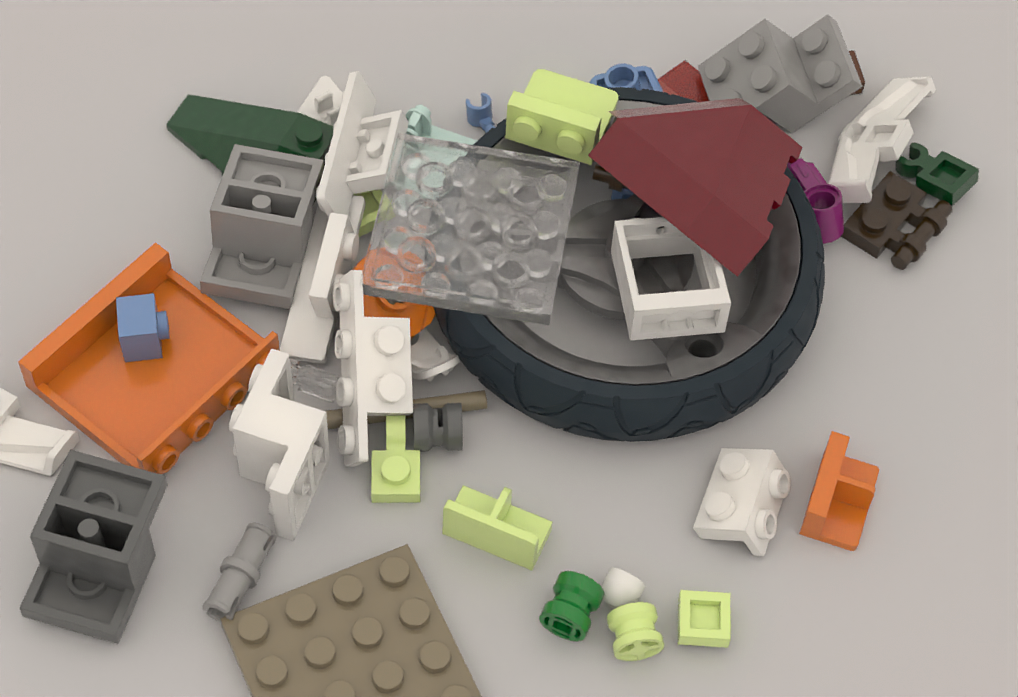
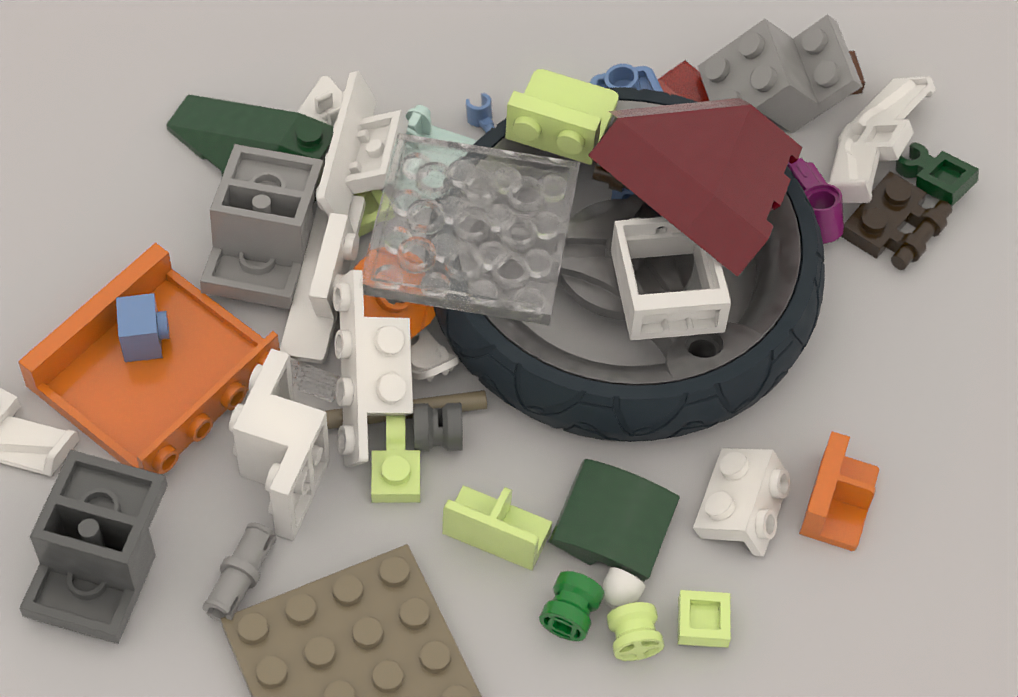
none -> dark green slope [549,459,680,582]

